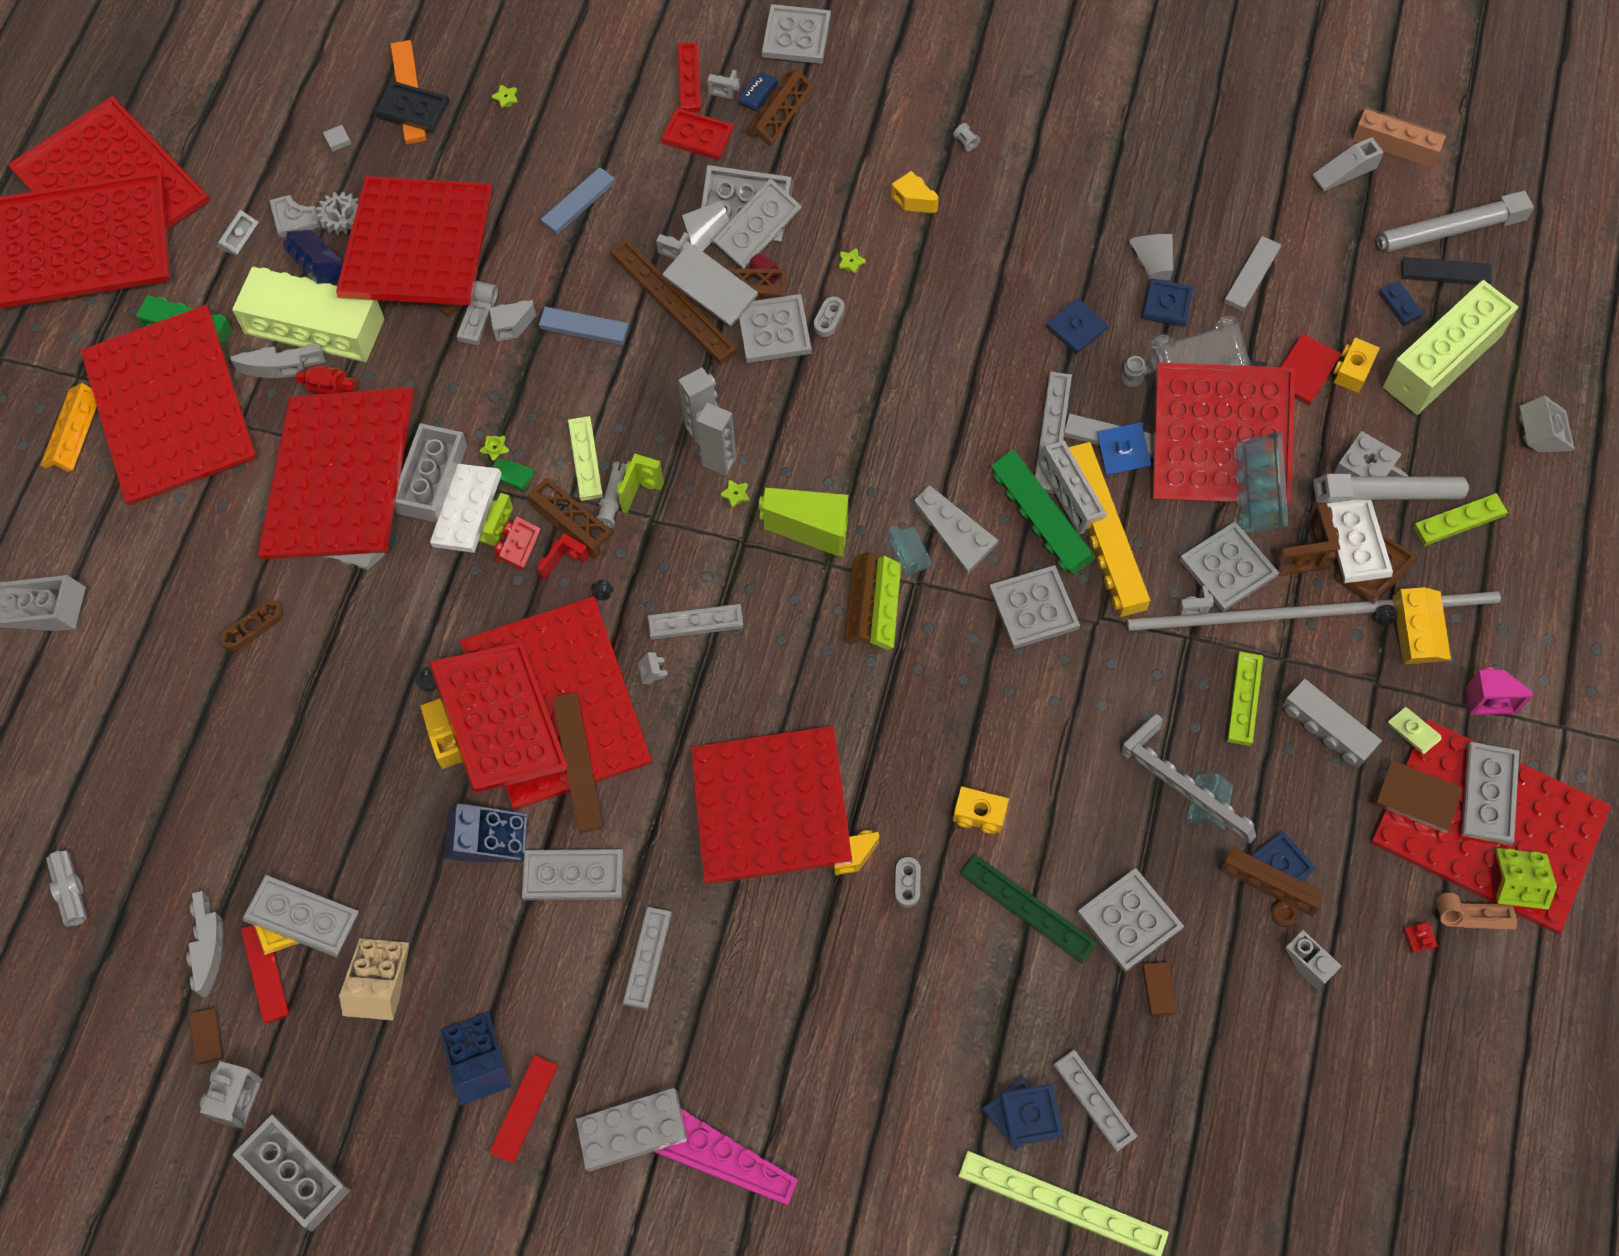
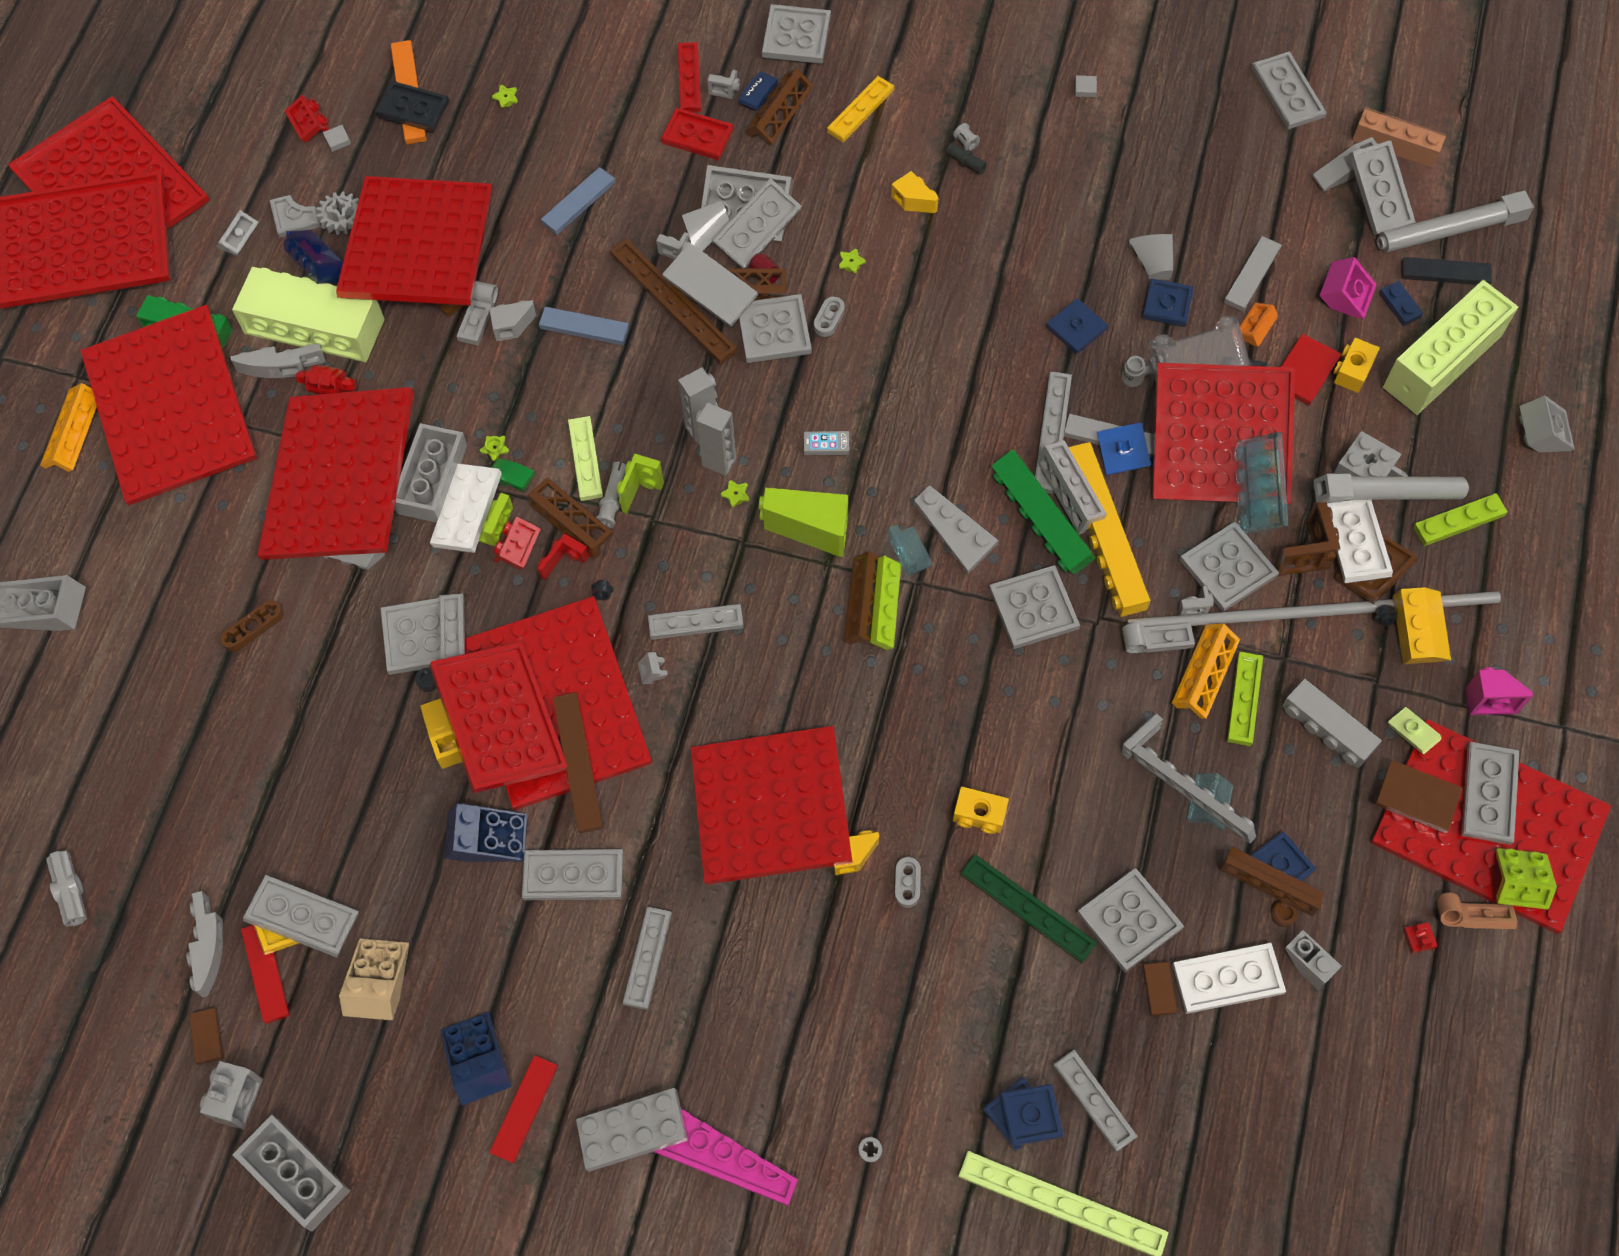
none -> red bracket [284,95,330,143]
none -> light grey plate [381,598,440,675]
none -> light grey tile [439,594,465,659]
none -> tile [804,431,849,455]
none -> yellow tile [827,76,894,143]
none -> light grey bush [859,1137,882,1162]
none -> pearl dark grey pin [946,142,987,174]
none -> light grey tile [1075,75,1097,97]
none -> light grey plate [1122,623,1195,653]
none -> light orange fence [1172,624,1240,719]
none -> white plate [1172,943,1286,1014]
none -> orange slope [1235,303,1278,347]
none -> light grey tile [1251,51,1326,129]
none -> dark pink slope [1320,257,1377,319]
none -> light grey plate [1349,140,1416,236]

